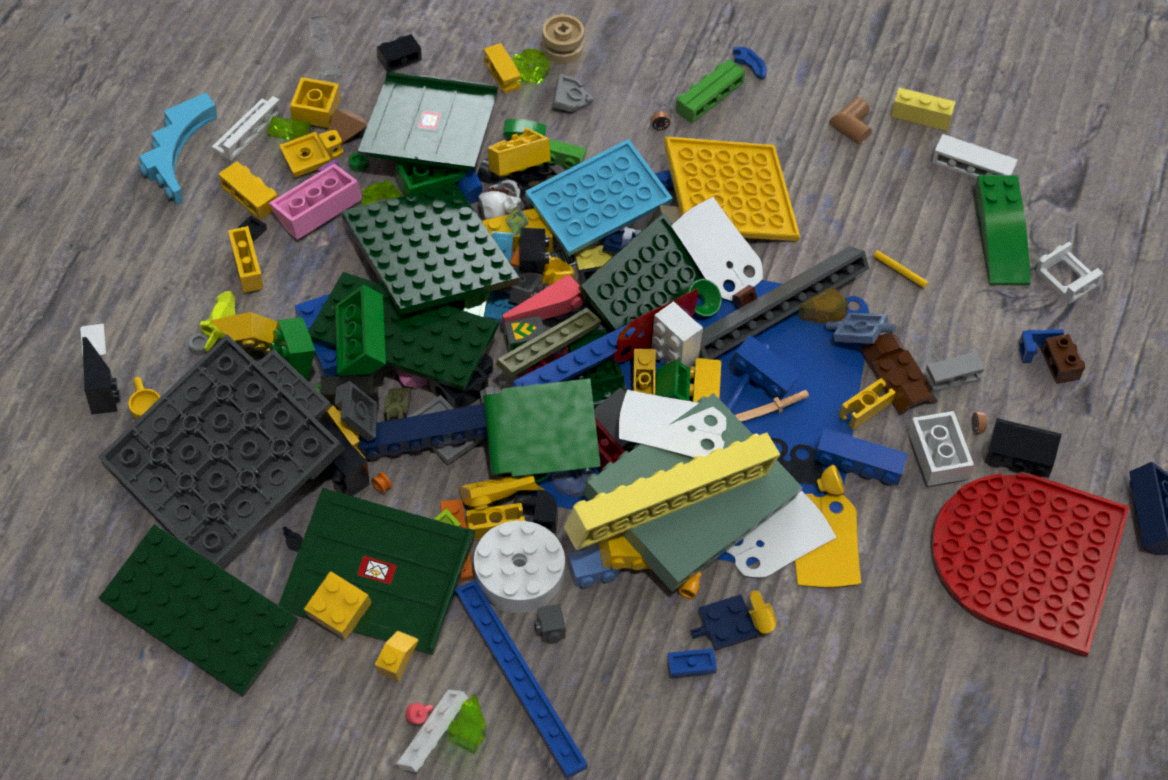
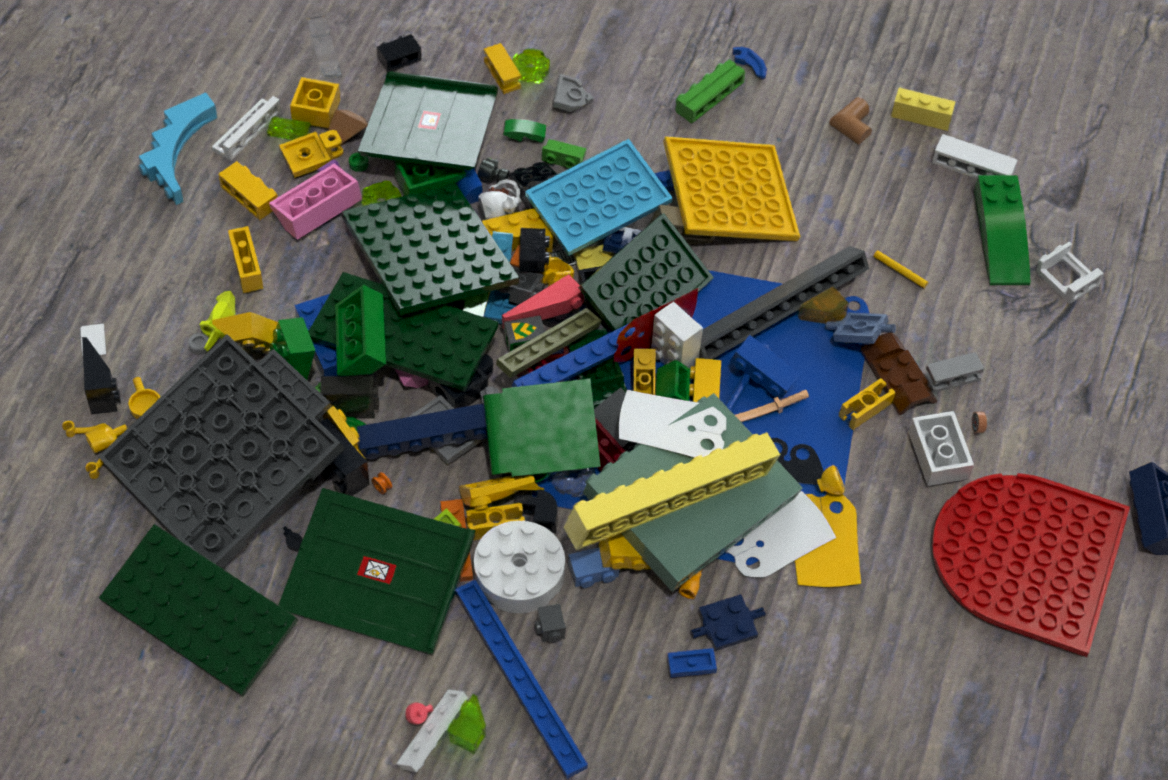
black tile [238,215,267,242] -> none
yellow brick [304,571,372,640] -> none
dark grey plate [335,381,377,441] -> none
yellow slope [375,631,419,682] -> none
olive plate [384,388,412,420] -> none
yellow wedge [487,128,551,177] -> none
clear light blue slope [505,207,529,236] -> none
tan wheel [542,14,584,64] -> none
tile [650,112,671,131] -> none
white piece [671,197,763,301] -> none
green piece [686,279,722,317] -> none
copper tile [732,285,758,309] -> none
yellow arm [749,590,776,634] -> none
blue brick [814,428,908,486] -> none
black slope [984,418,1062,478] -> none
blue bracket [1019,329,1064,363] -> none
reddish brown brick [1041,334,1085,384] -> none
none -> yellow piece [62,420,128,479]

